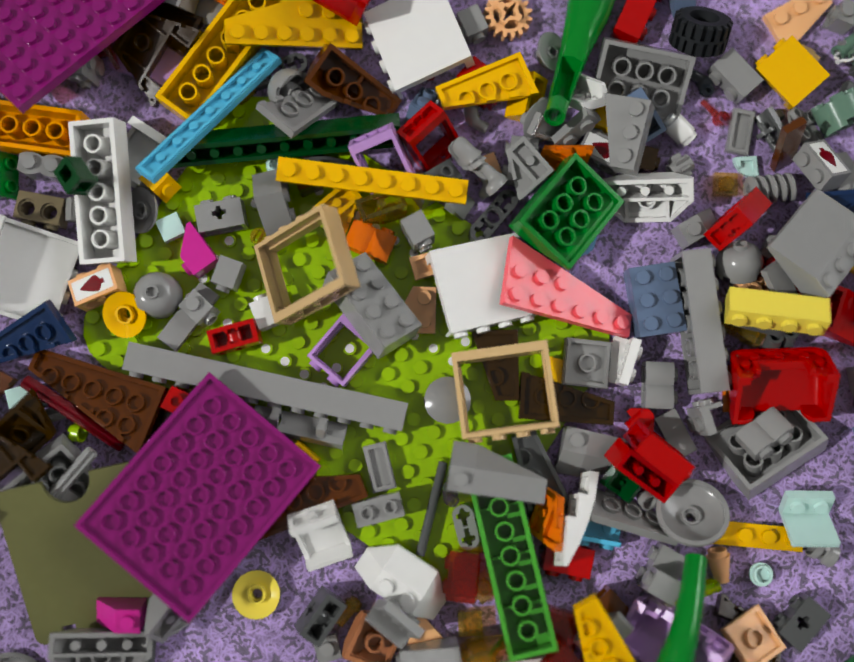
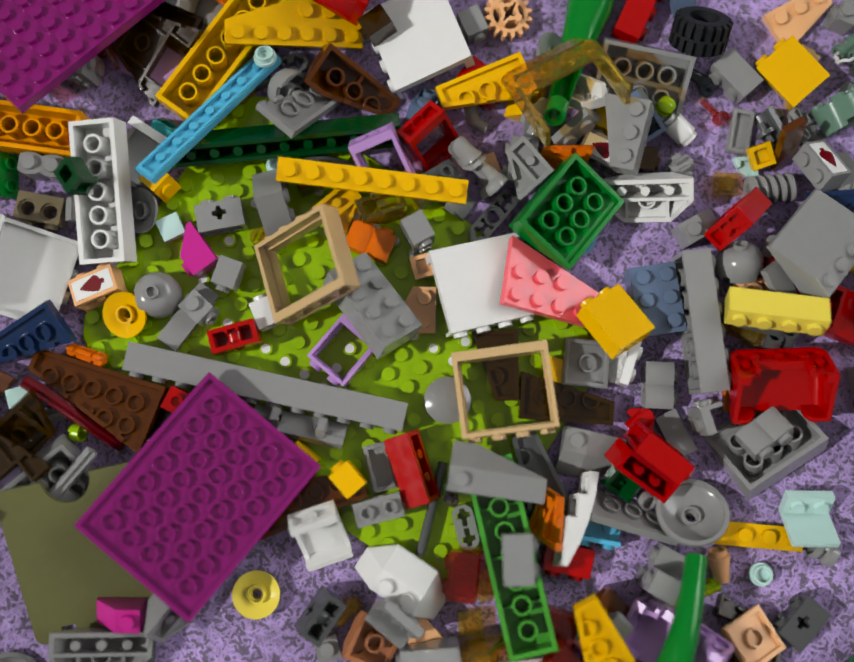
none -> orange axle [66,343,108,367]
none -> teal tile [150,118,178,137]
none -> light aqua plate [253,45,277,68]
none -> yellow brick [328,460,368,499]
none -> dark brown brick [357,4,397,47]
none -> red brick [383,429,441,510]
none -> light grey brick [501,532,539,587]
none -> clear yellow windscreen [503,37,632,147]
none -> yellow brick [576,284,655,360]
none -> lime hinge [655,96,676,117]
none -> yellow plate [745,141,776,171]

